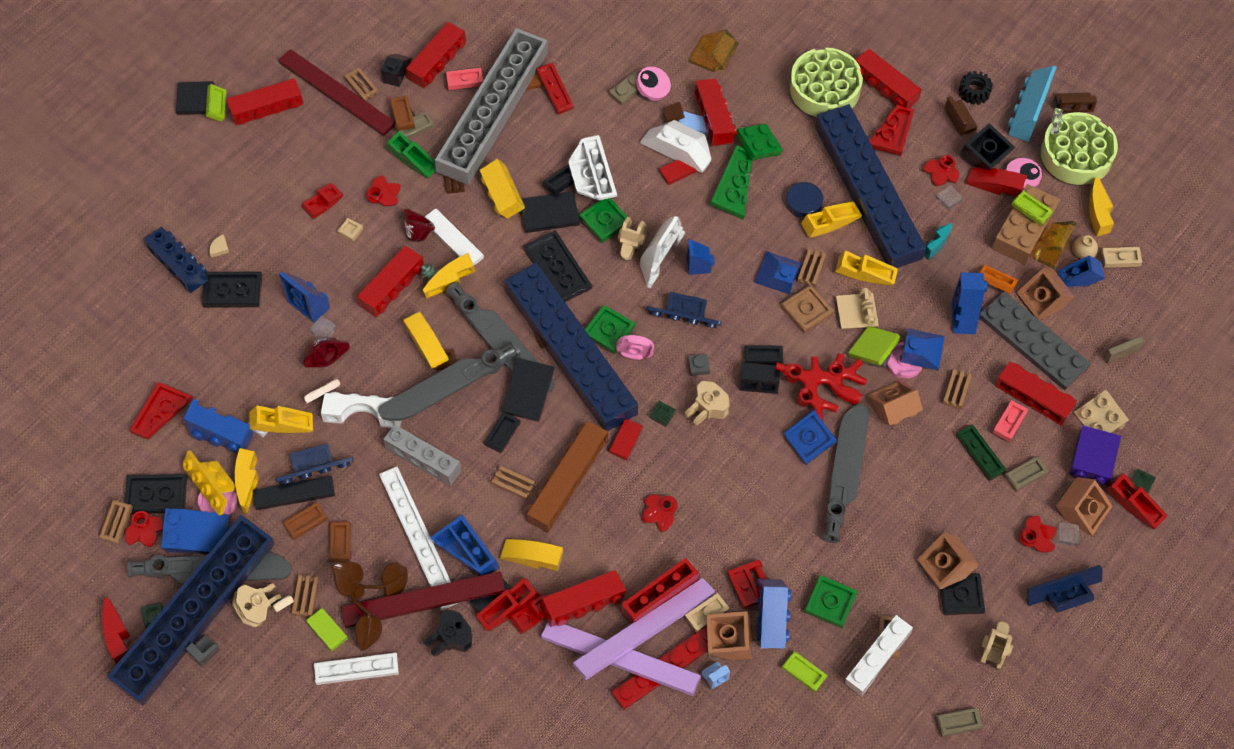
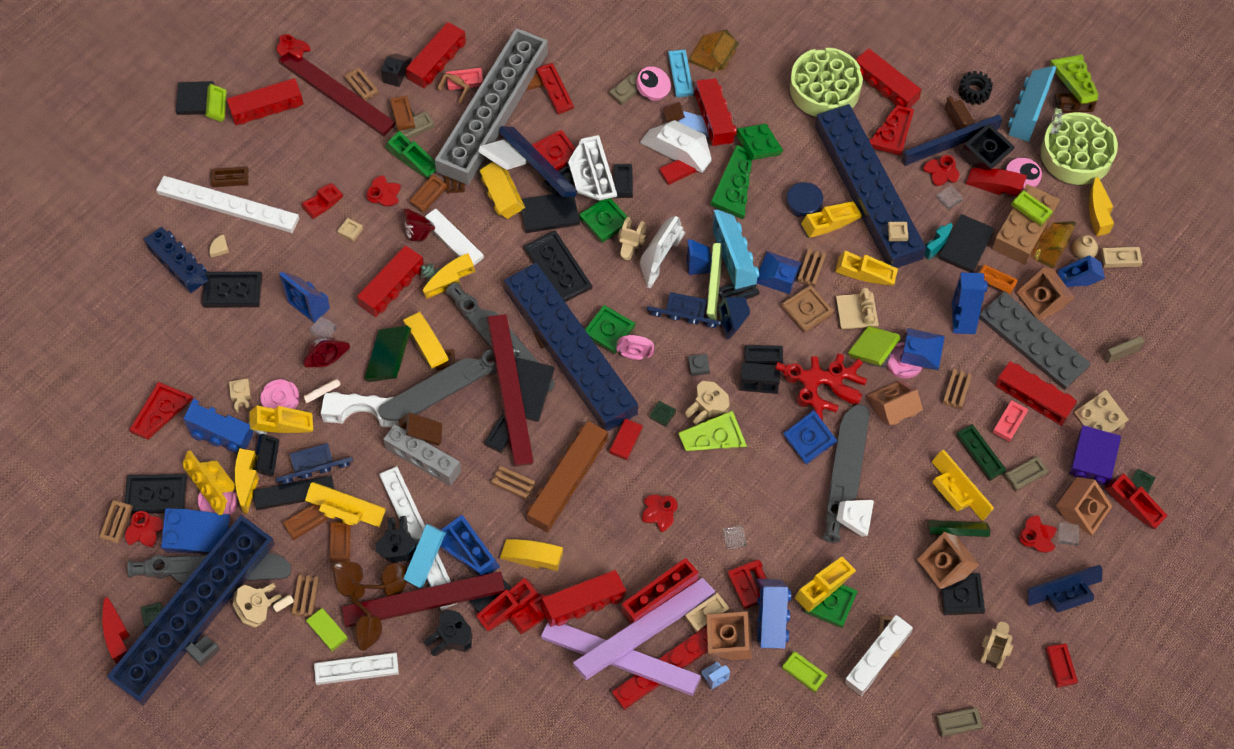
none -> white plate [156,176,299,233]
none -> reddish brown tile [211,167,249,187]
none -> tan plate [229,379,251,413]
none -> black tile [253,433,280,477]
none -> bright pink tile [260,379,300,409]
none -> red plate [276,34,311,59]
none -> yellow bracket [305,482,386,527]
none -> dark green tile [364,325,411,382]
none -> black hinge [375,516,418,563]
none -> reddish brown panel [398,413,442,445]
none -> medium azure tile [404,524,446,588]
none -> dark orange tile [409,175,447,213]
none -> medium nougat piece [437,73,470,104]
none -> white tile [478,139,529,170]
none -> dark red tile [487,314,534,467]
none -> dark blue tile [499,126,578,197]
none -> red plate [532,130,576,171]
none -> black tile [614,164,633,198]
none -> medium azure tile [668,49,694,98]
none -> lime wing [678,410,747,451]
none -> yellowish green tile [707,243,723,320]
none -> medium azure slope [713,209,759,289]
none -> dark blue slope [718,297,750,339]
none -> black tile [719,283,759,301]
none -> clear tile [722,525,747,550]
none -> yellow slope [795,556,856,612]
none -> white wing [837,500,874,537]
none -> tan tile [887,222,908,241]
none -> dark blue tile [902,115,1002,166]
none -> dark green tile [927,520,991,537]
none -> yellow bracket [932,450,994,521]
none -> black tile [939,214,995,273]
none -> red tile [1045,643,1078,688]
none -> lime wing [1050,54,1098,104]

